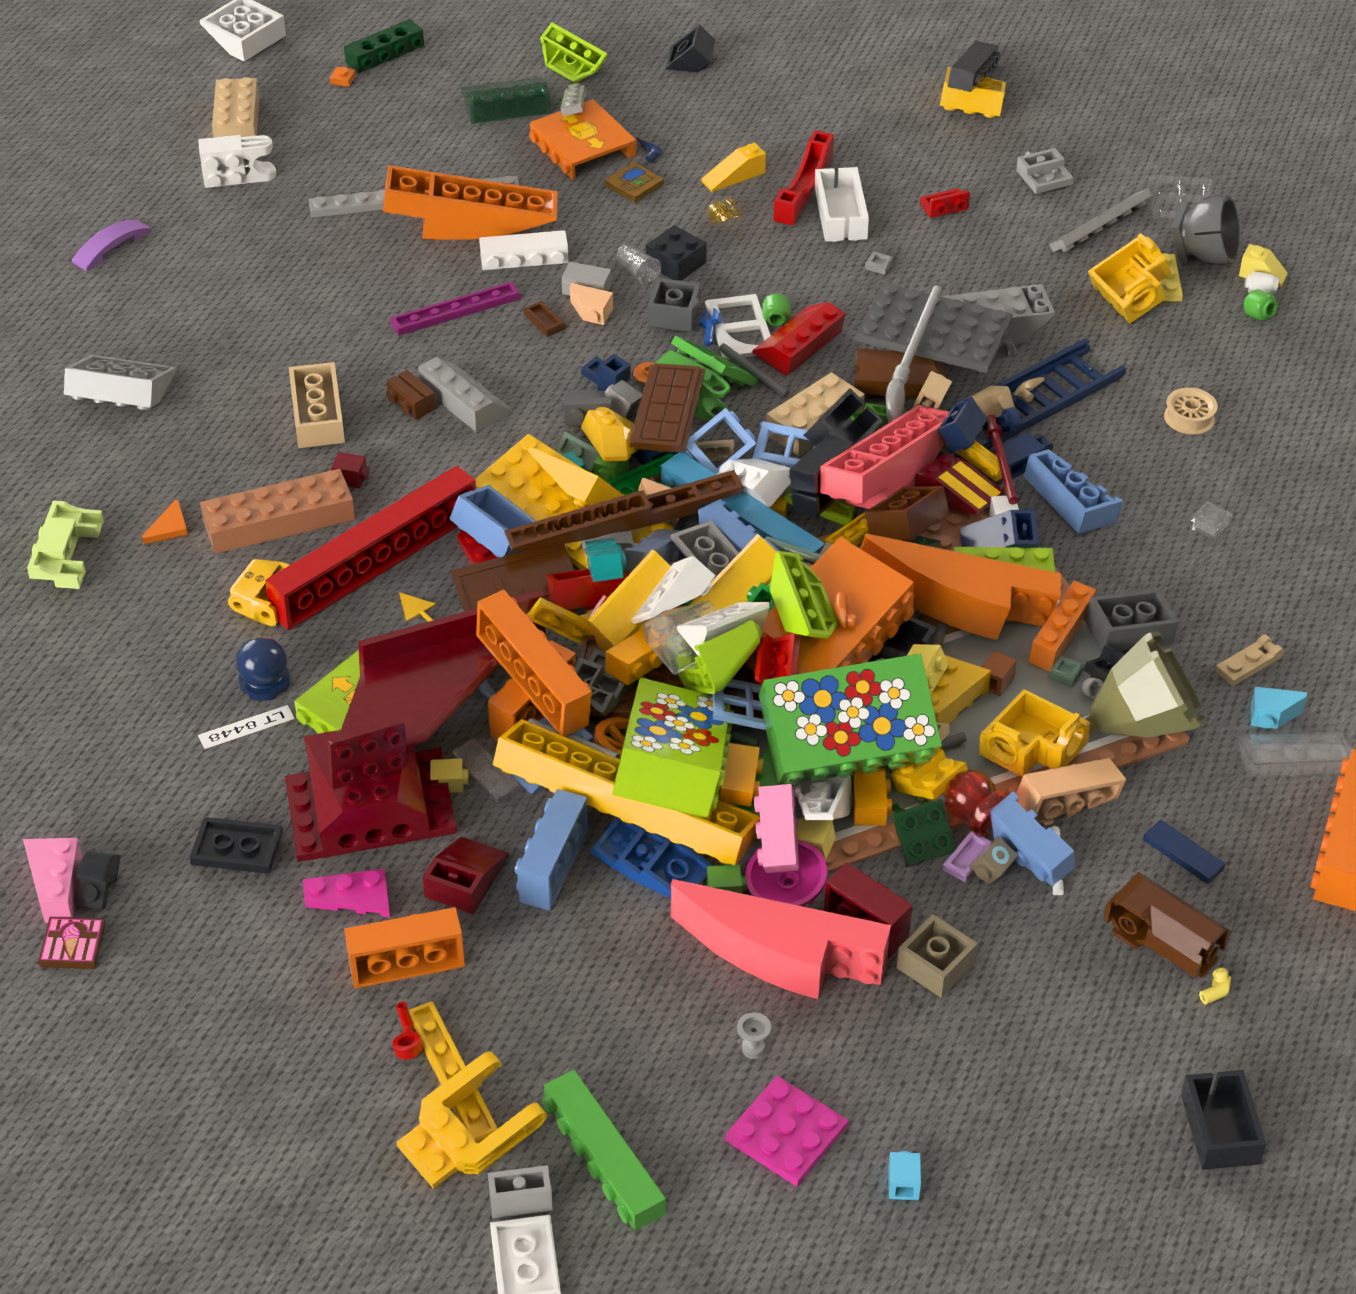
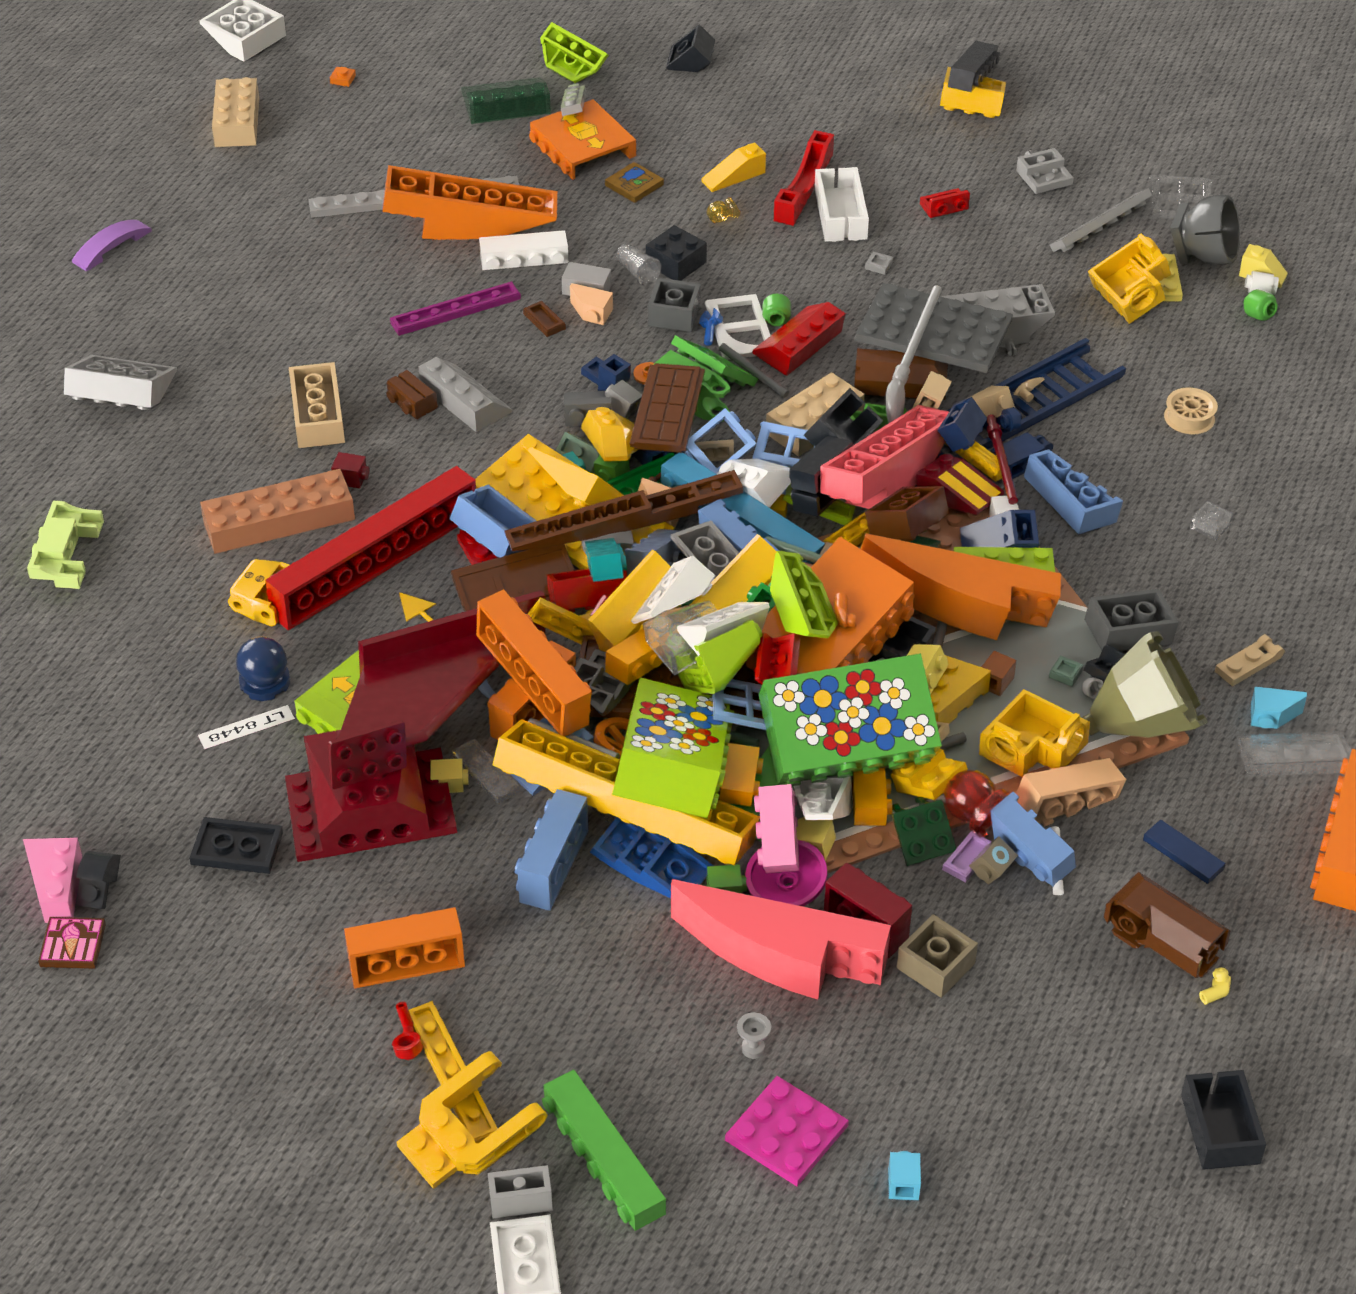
orange tile [142,500,188,544] -> none
white brick [198,135,276,188] -> none
dark pink wing [303,869,390,917] -> none
dark green brick [344,19,424,73] -> none
dark red slope [422,837,509,914] -> none
dark blue bar [636,137,663,163] -> none
orange brick [1028,580,1096,672] -> none

